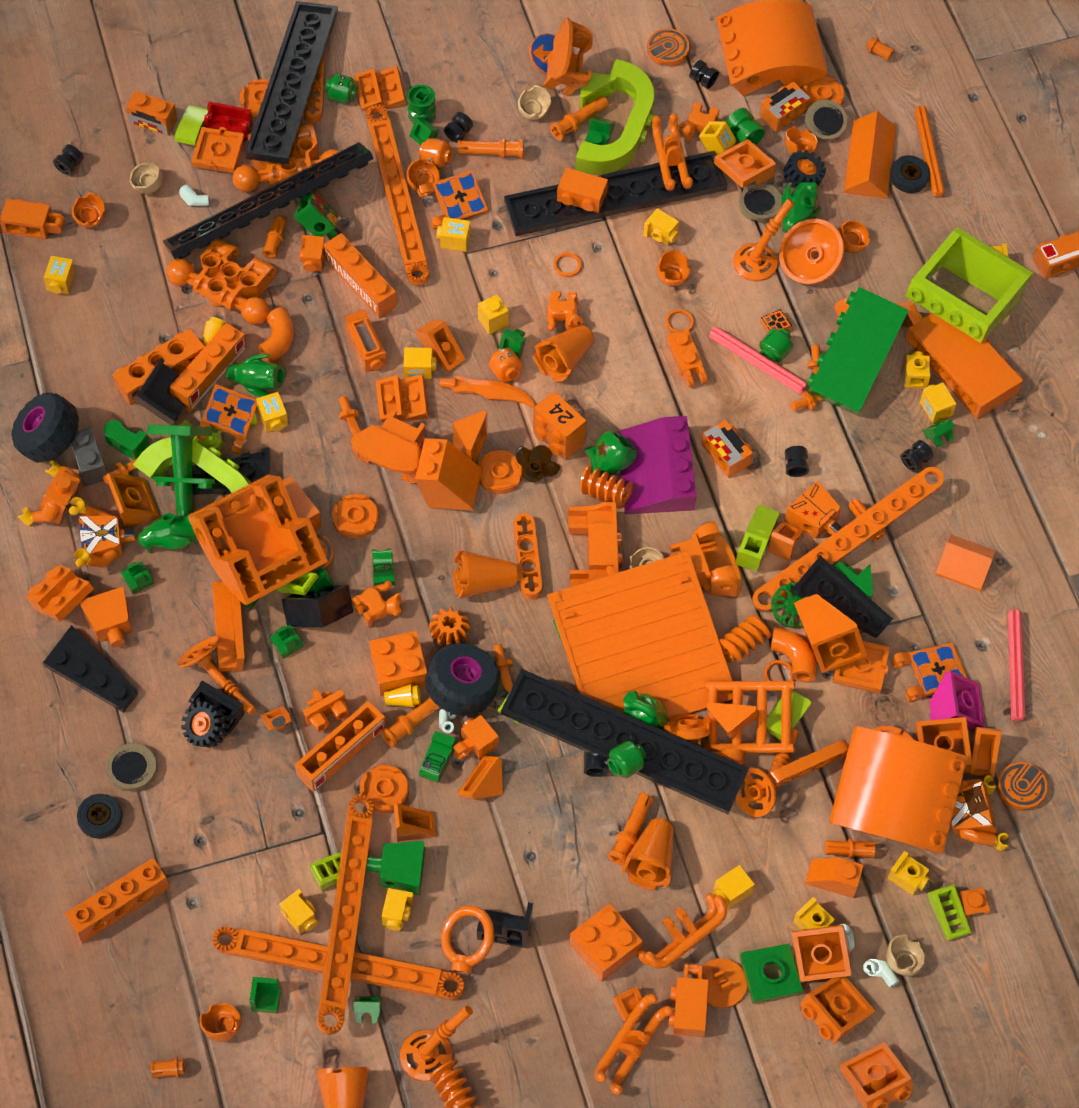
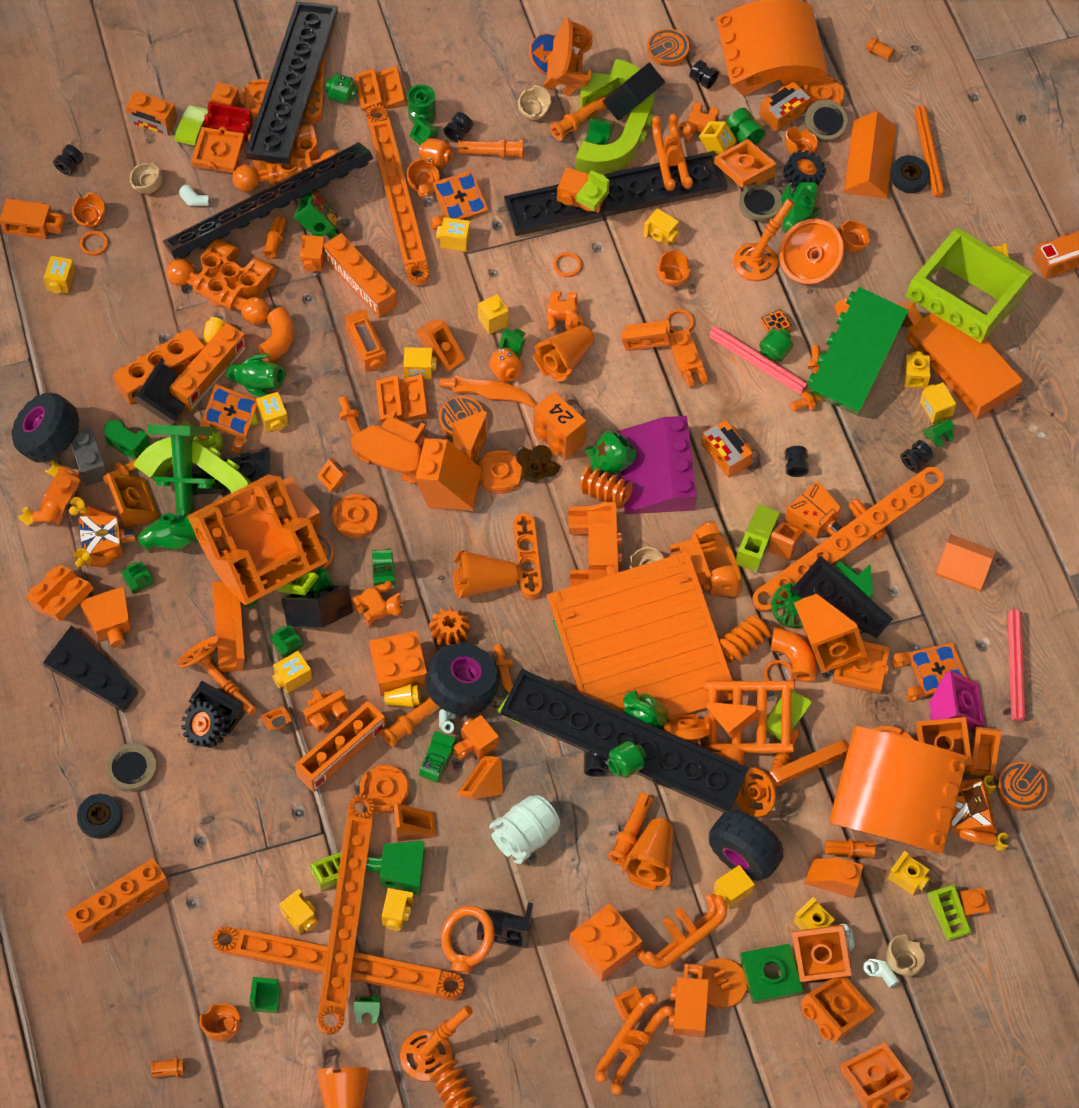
none -> orange piece [80,231,108,256]
none -> orange brick [210,82,241,107]
none -> yellow brick [272,651,312,694]
none -> orange plate [317,459,348,492]
none -> tile [439,396,484,438]
none -> light aqua piece [489,795,560,864]
none -> lime bracket [576,170,610,211]
none -> black panel [603,62,665,121]
none -> orange panel [621,320,671,351]
none -> black wheel [709,810,783,881]

